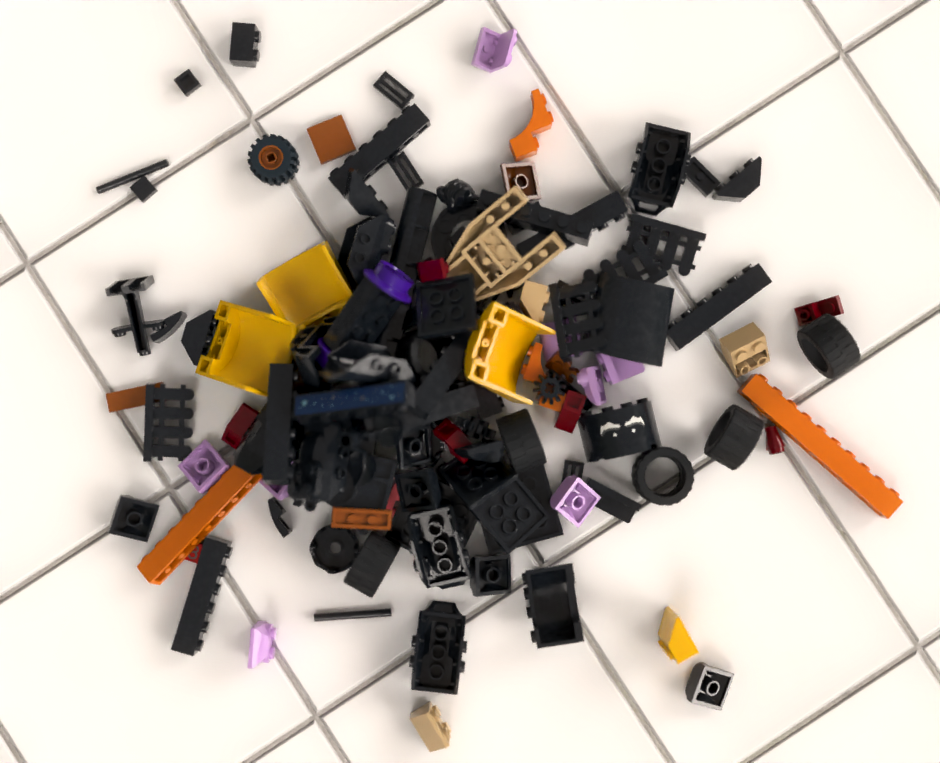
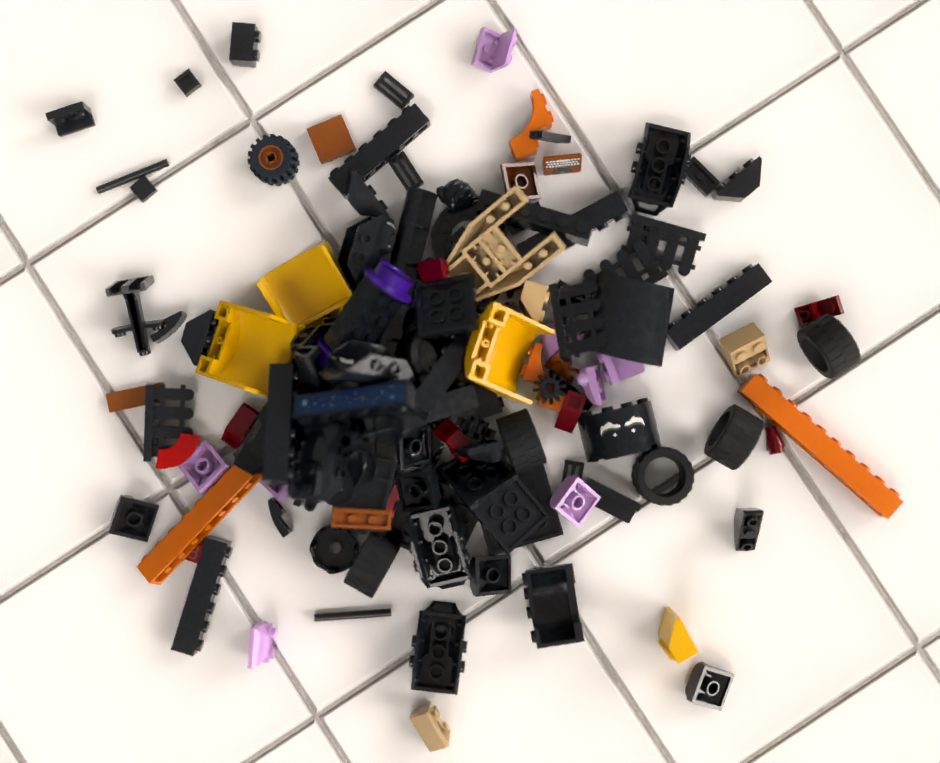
none -> black bracket [45,101,95,137]
none -> red tile [155,433,201,469]
none -> black tile [529,131,571,144]
none -> slope [542,153,582,176]
none -> black slope [734,508,764,551]

